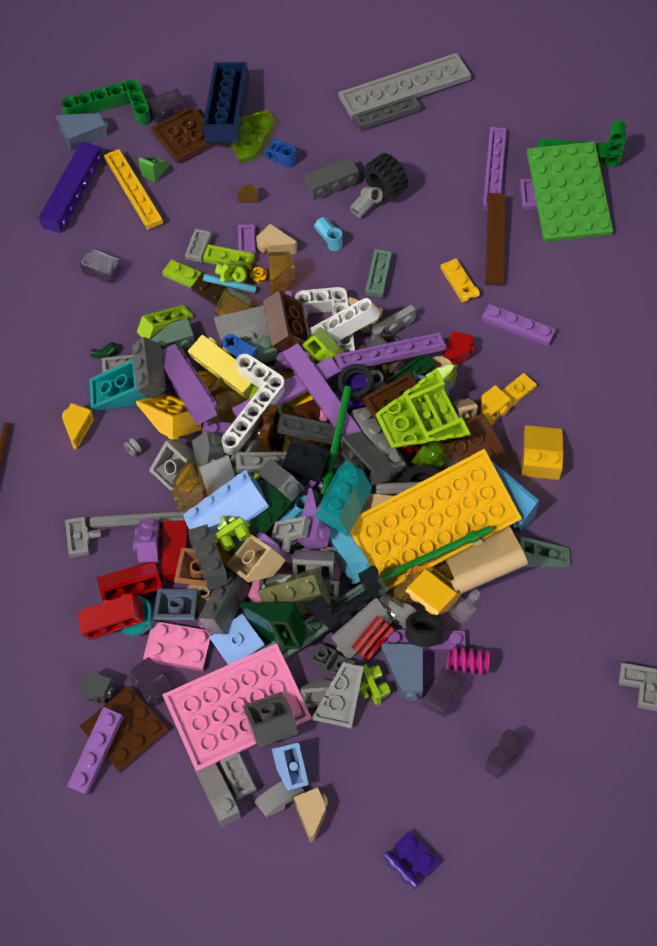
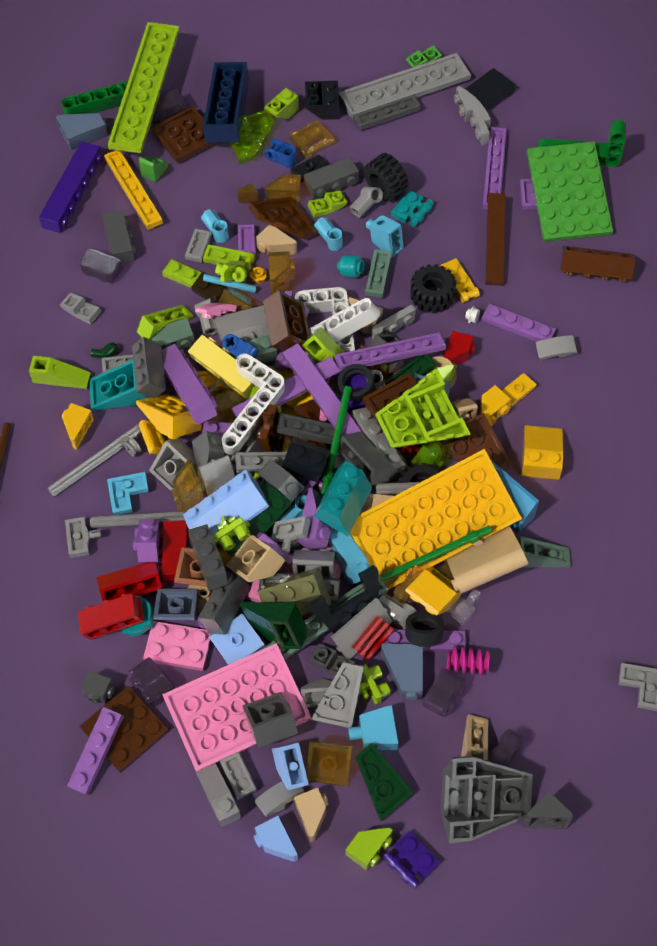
none -> lime slope [29,356,91,389]
none -> light grey axle [48,424,142,496]
none -> light grey slope [60,293,101,324]
none -> dark grey brick [102,210,136,265]
none -> medium azure plate [107,472,149,516]
none -> lime plate [108,22,180,153]
none -> yellow plate [139,420,165,455]
none -> light grey piece [194,298,218,336]
none -> bright pink slope [195,303,237,319]
none -> medium azure piece [201,209,229,243]
none -> reddish brown plate [248,197,318,239]
none -> light blue slope [253,816,298,862]
none -> lime slope [264,88,299,119]
none -> clear yellow slope [265,174,301,202]
none -> clear yellow plate [290,120,335,158]
none -> black plate [290,155,328,183]
none -> black slope [305,80,339,120]
none -> clear yellow slope [306,740,352,787]
none -> lime slope [307,190,348,218]
none -> teal head [337,255,365,278]
none -> lime slope [345,828,393,871]
none -> medium azure torso [348,705,398,750]
none -> dark green wing [355,743,413,821]
none -> medium azure torso [366,215,404,258]
none -> teal plate [391,190,434,227]
none -> bright green slope [406,45,443,68]
none -> black tyre [410,264,456,313]
none -> dark grey wedge [441,756,533,843]
none -> light grey slope [454,86,491,146]
none -> tan slope [461,714,488,760]
none -> black piece [465,68,515,111]
none -> white plate [465,306,480,324]
none -> dark grey slope [523,791,573,829]
none -> light grey slope [535,335,578,361]
none -> reddish brown slope [560,245,636,282]

